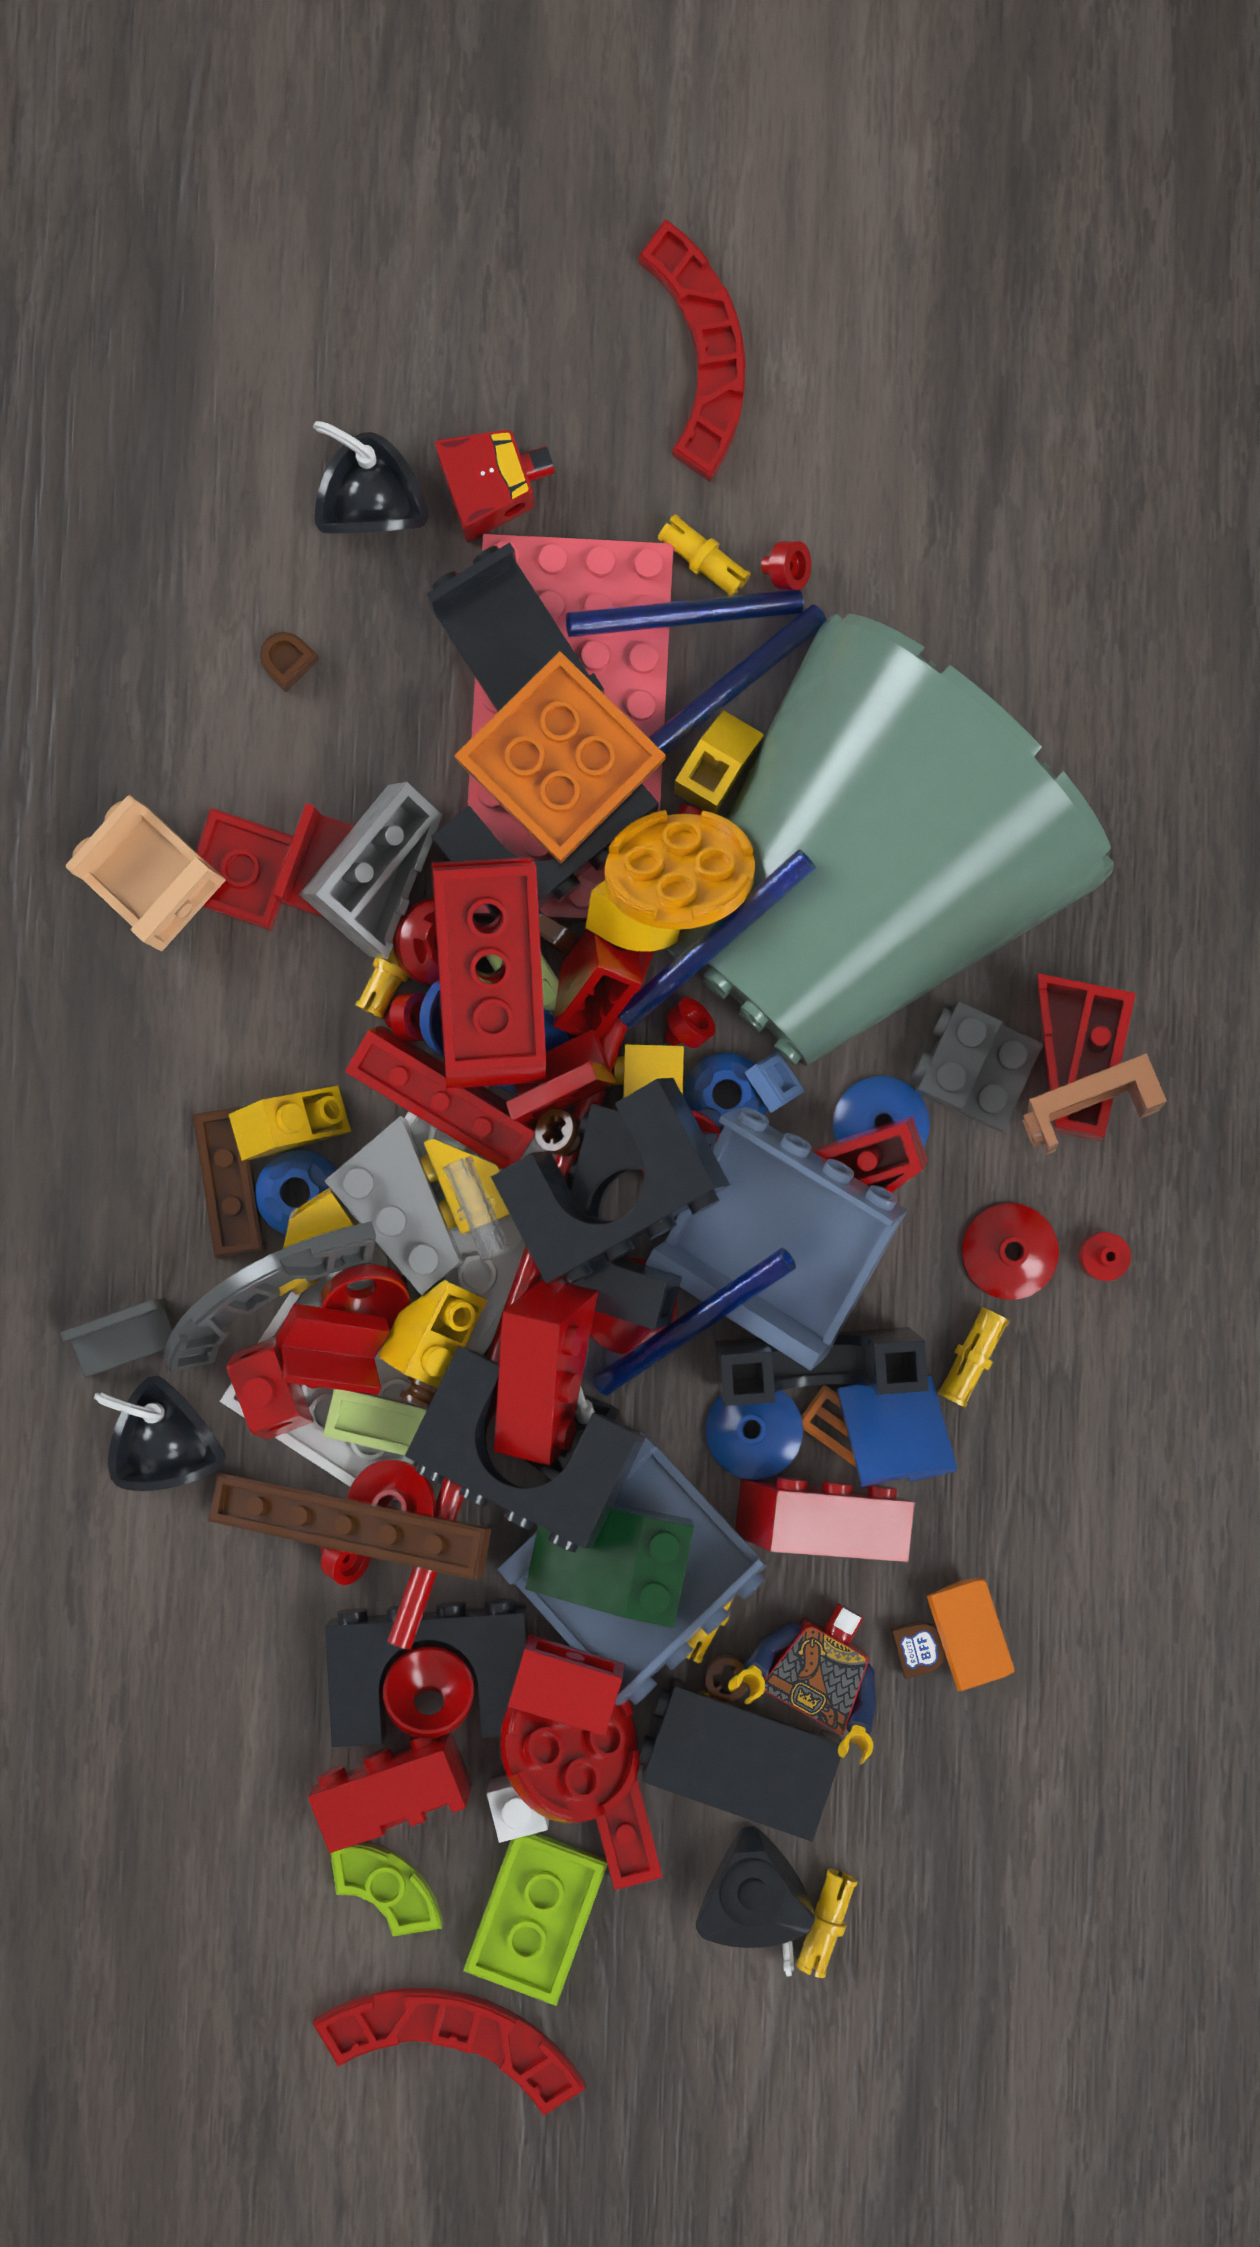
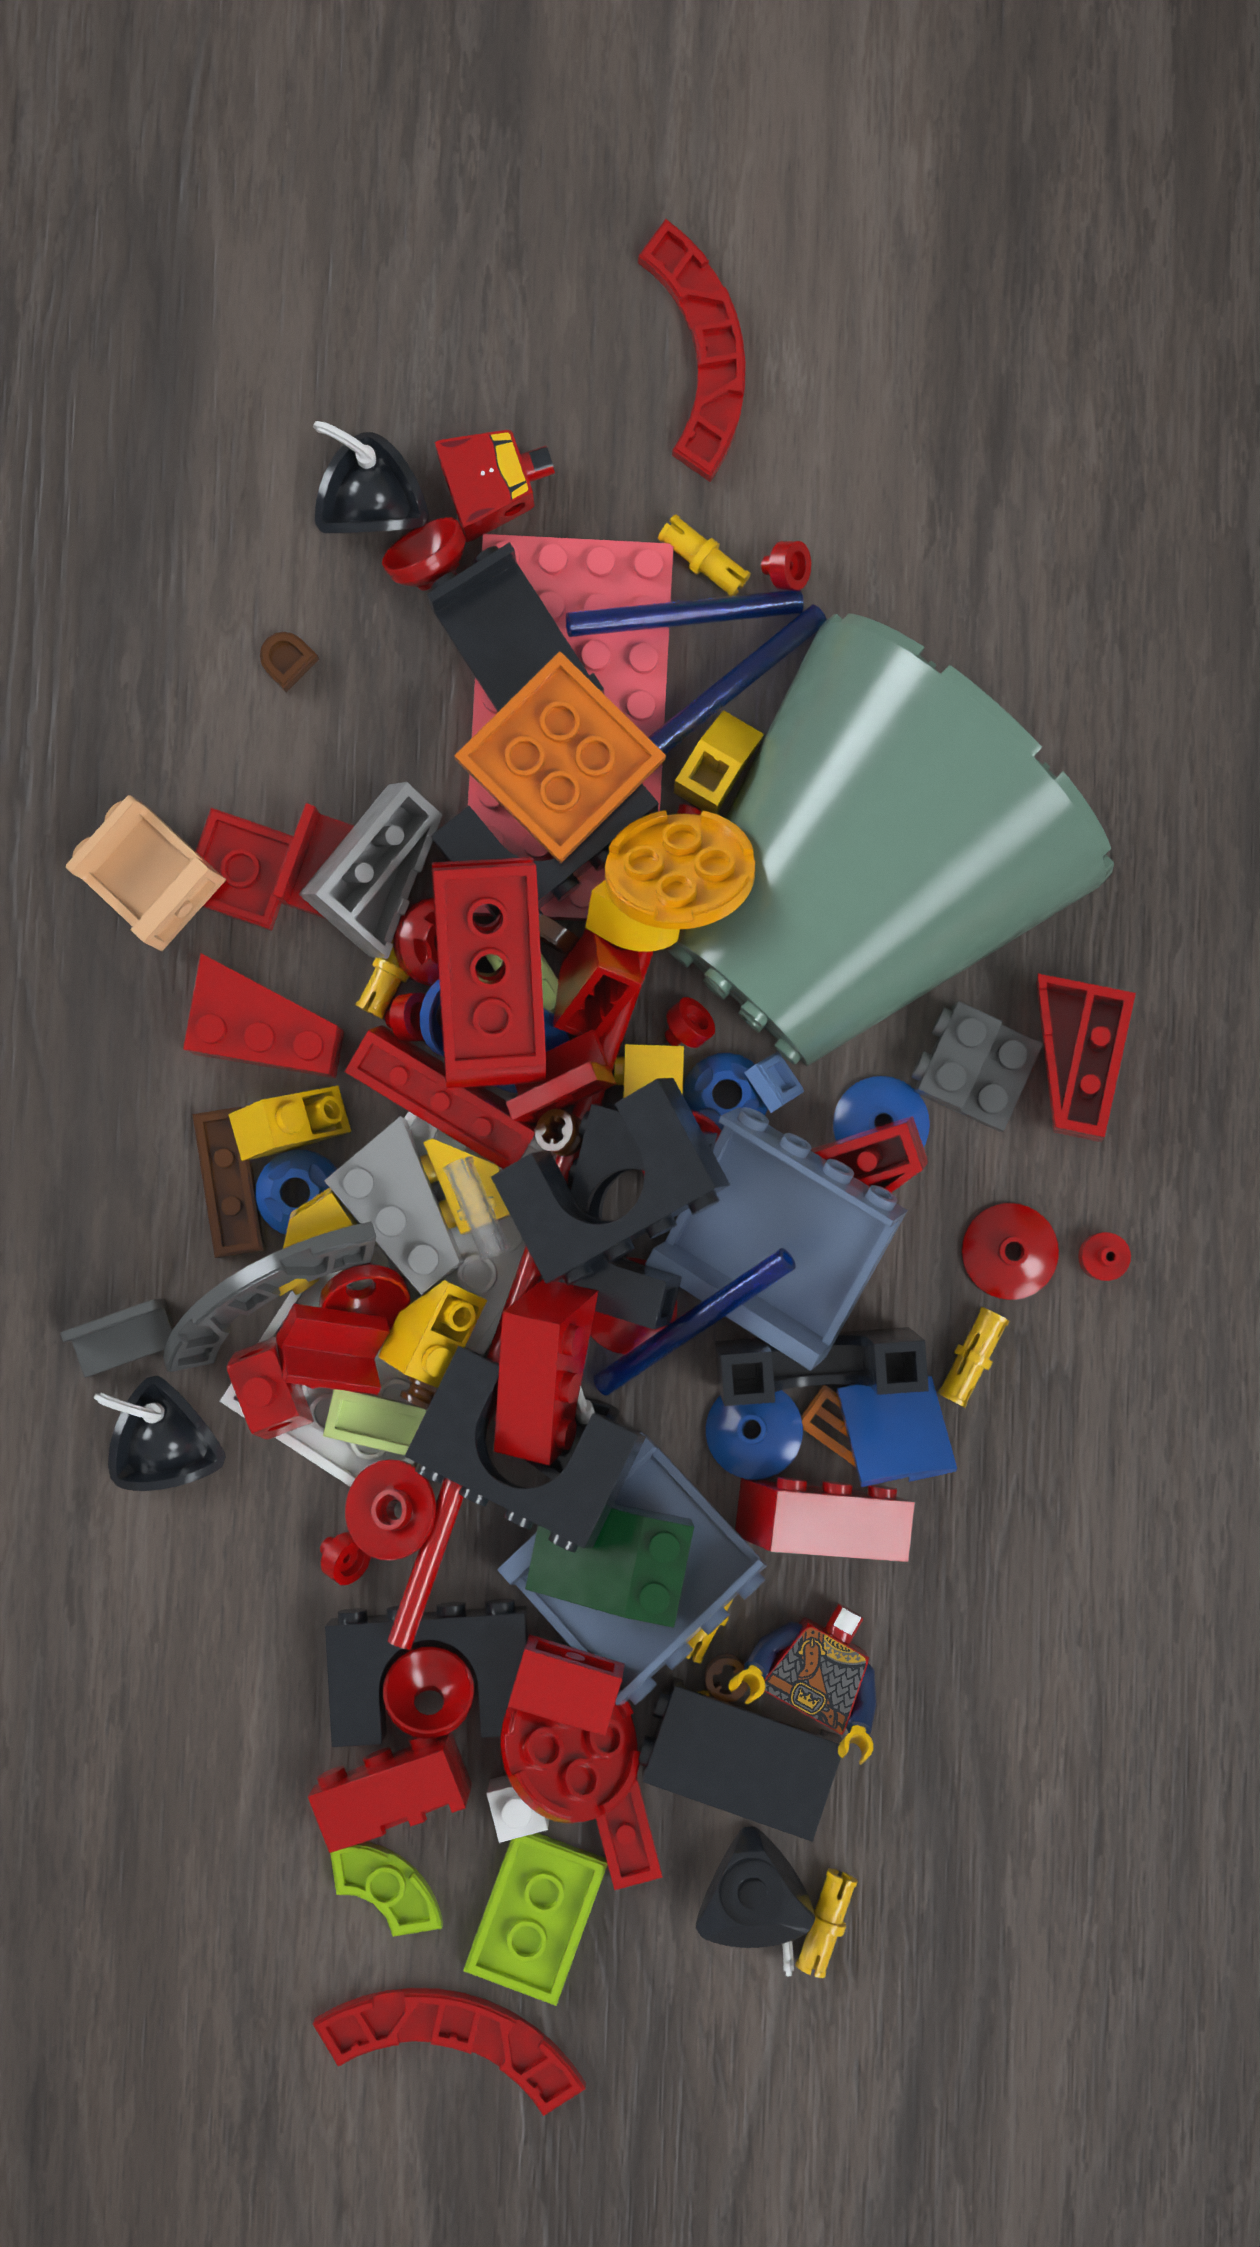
reddish brown tile [208,1472,491,1580] -> none
clear blue piece [618,849,816,1029] -> none
tile [891,1622,946,1679] -> none
orange slope [927,1578,1015,1691] -> none
nougat panel [1022,1053,1167,1155] -> none
none -> red wedge [183,953,344,1079]
none -> red piece [382,517,466,591]

